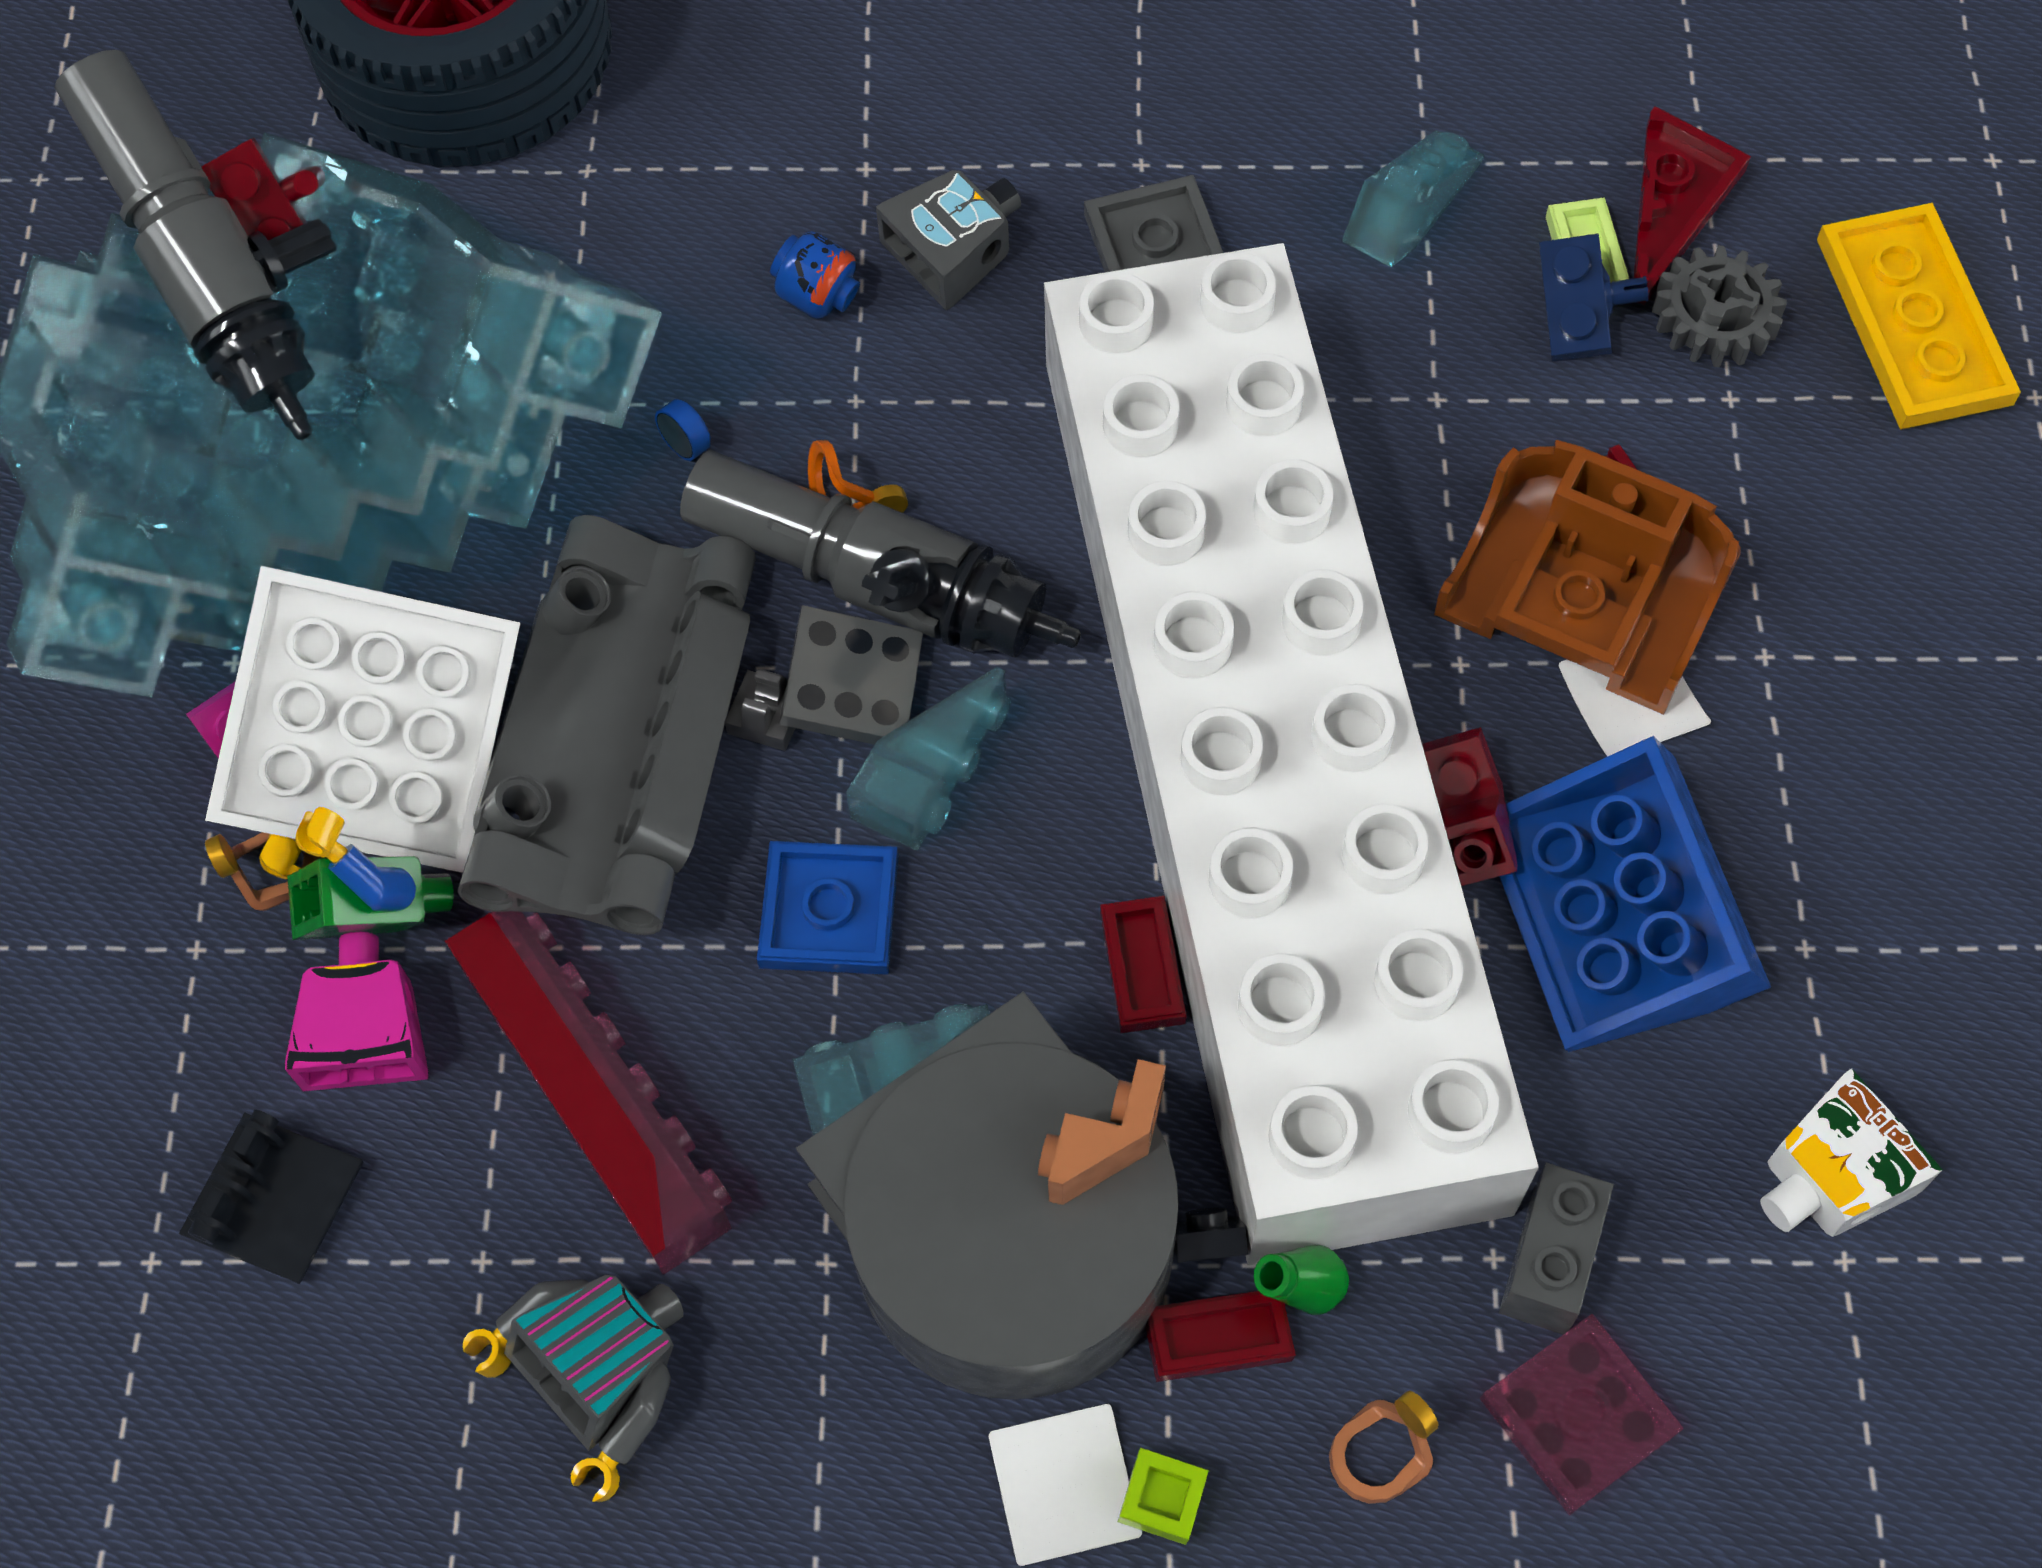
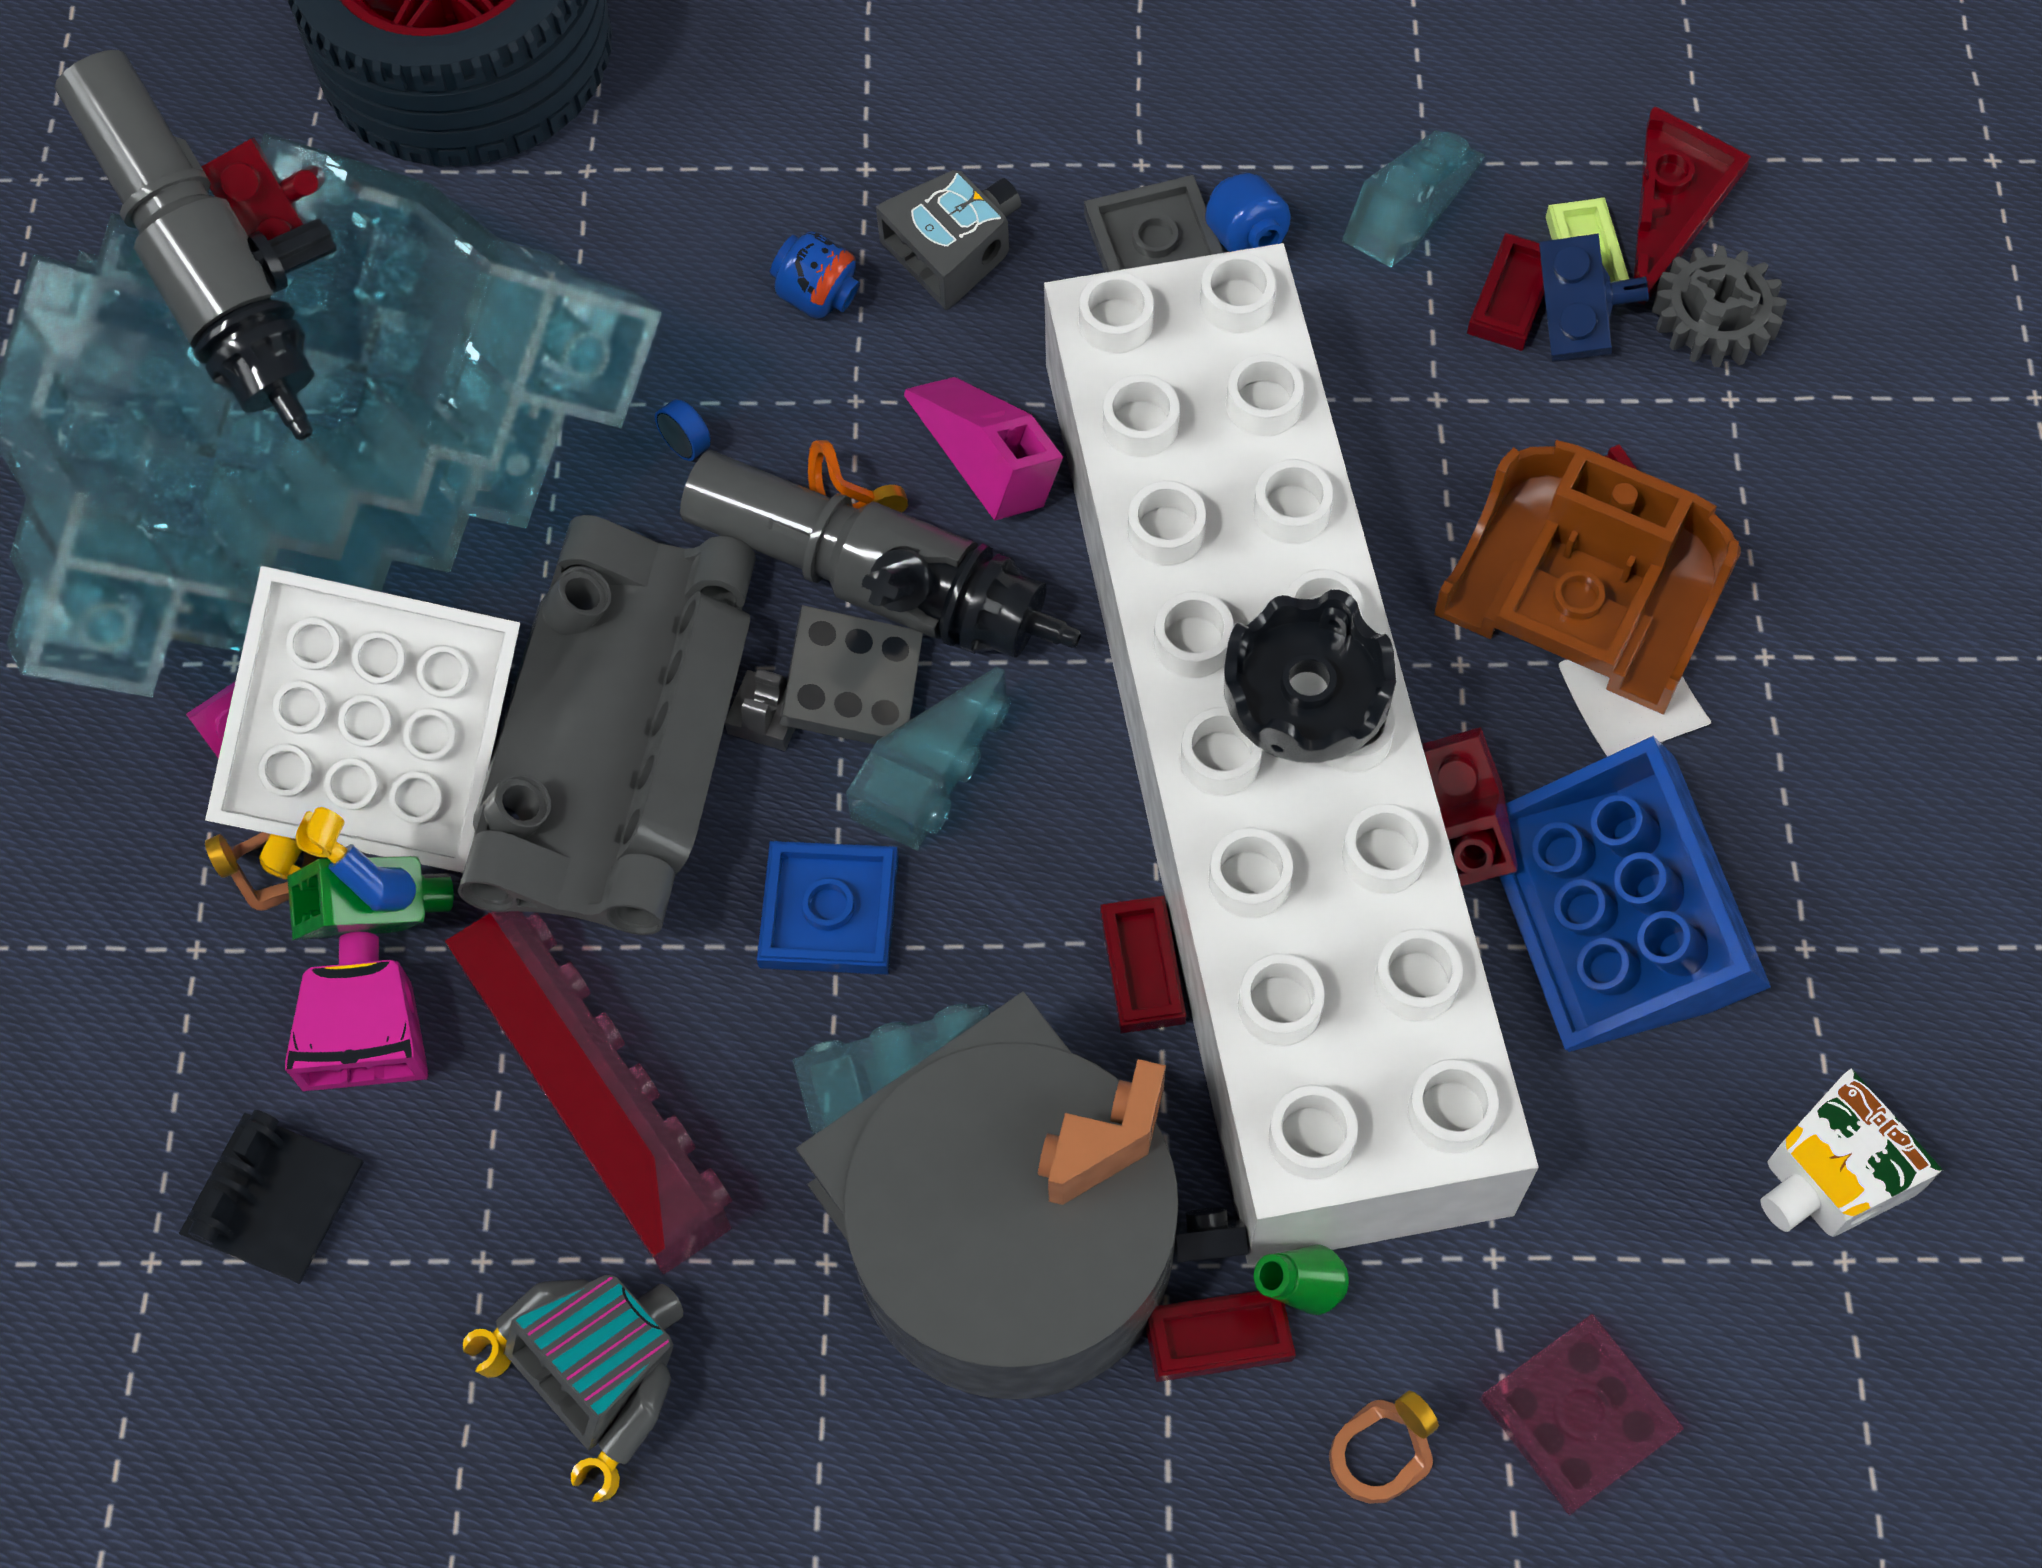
white sticker [989,1404,1142,1566] -> none
lime plate [1117,1448,1209,1545] -> none
dark grey brick [1499,1162,1614,1336] -> none
yellow plate [1817,202,2021,430] -> none
none -> dark pink slope [904,377,1063,521]
none -> blue head [1205,173,1291,252]
none -> black plate [1224,590,1396,763]
none -> dark red tile [1467,233,1545,351]

